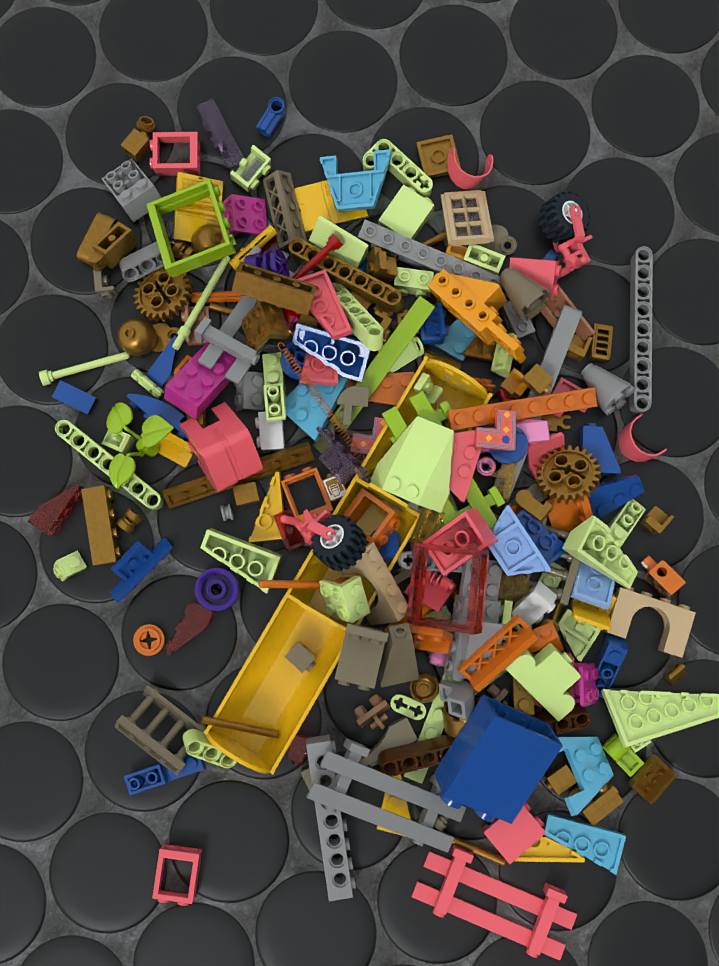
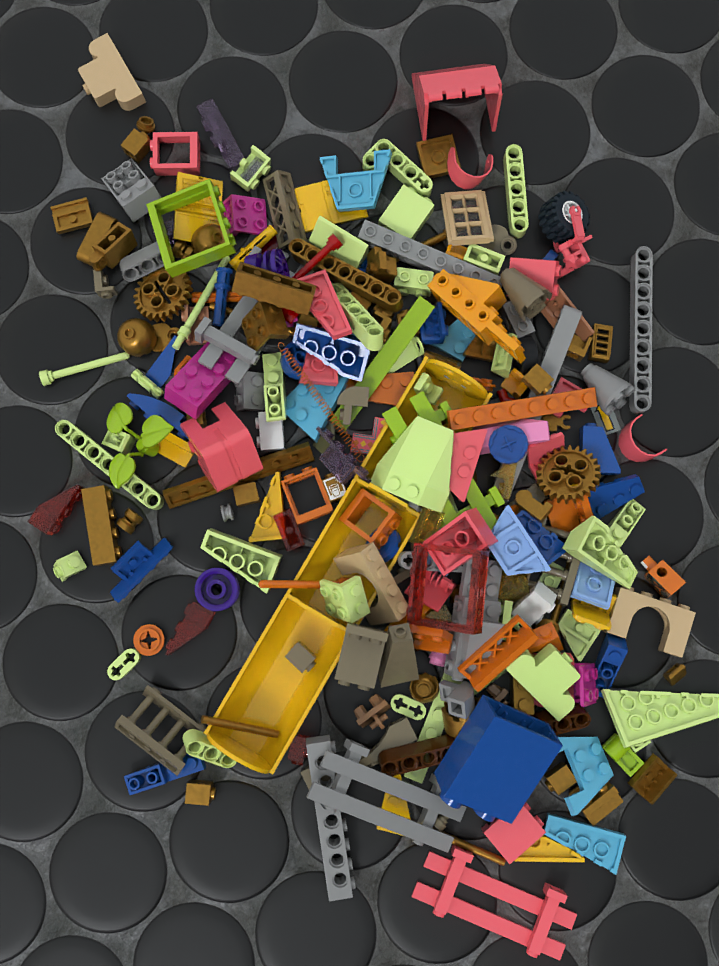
blue slope [52,380,96,414] -> none
coral window [152,844,202,906] -> none
blue piece [256,97,286,137] -> none
piece [280,509,367,571] -> none
coral tile [475,409,517,451] -> none
bright pink cone [477,457,496,476] -> none
pearl gold panel [640,506,674,535] -> none
none -> pearl gold plate [50,197,93,234]
none -> tan brick [78,33,146,111]
none -> yellowish green beam [107,648,141,680]
none -> pearl gold brick [185,779,216,806]
none -> blue pin [212,267,233,327]
none -> coral windscreen [412,64,503,141]
none -> yellowish green beam [503,144,529,239]
none -> sticker [591,403,621,435]

